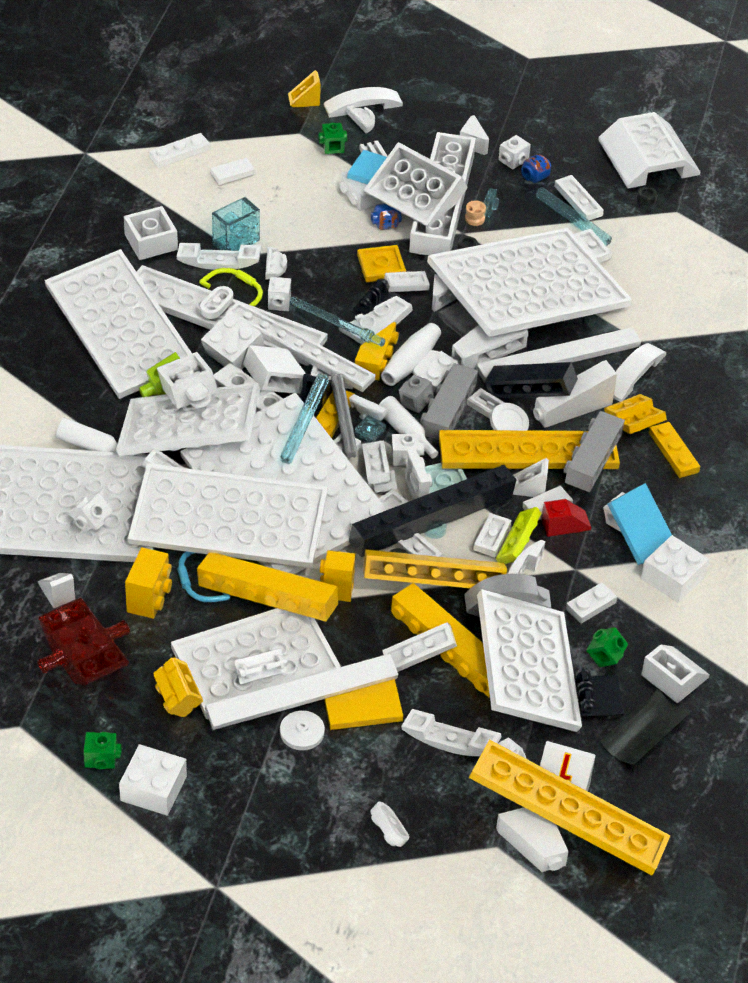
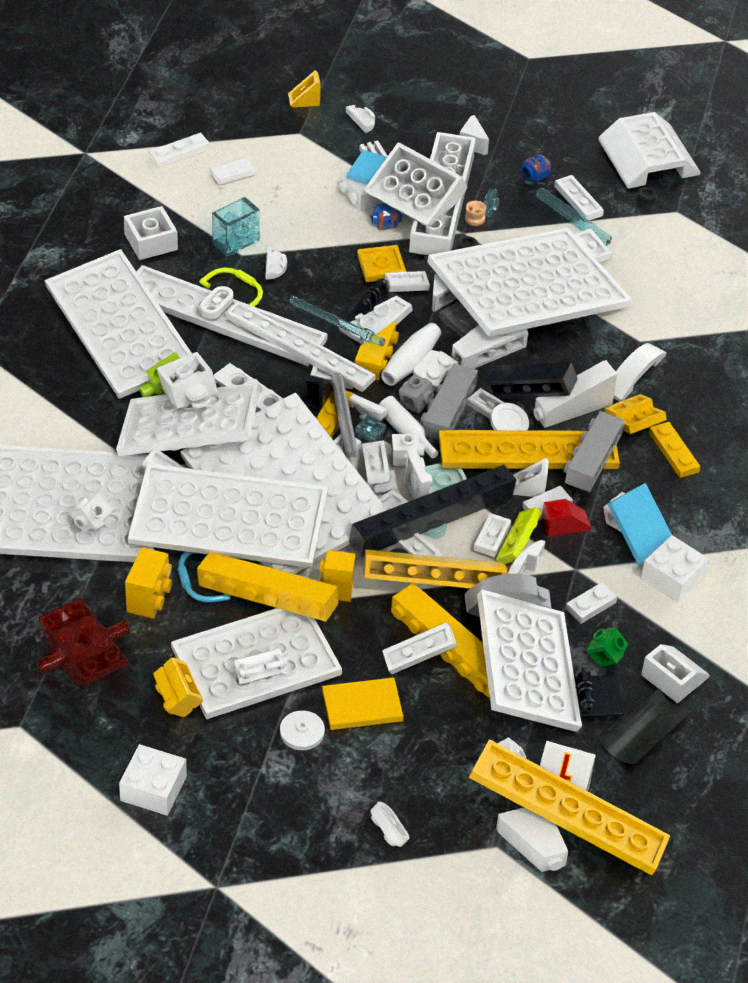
white slope [38,573,75,608] -> none
white piece [56,417,118,452] -> none
green brick [84,732,122,769] -> none
white slope [176,243,261,270] -> none
white brick [201,310,265,370] -> none
white tile [205,654,398,730] -> none
white brick [243,345,306,394] -> none
white brick [268,277,291,311] -> none
clear light blue axle [280,373,329,464] -> none
green brick [318,123,347,154] -> none
white slope [324,87,403,118] -> none
white slope [401,709,502,756] -> none
white tile [476,327,641,383] -> none
white brick [499,135,531,169] -> none

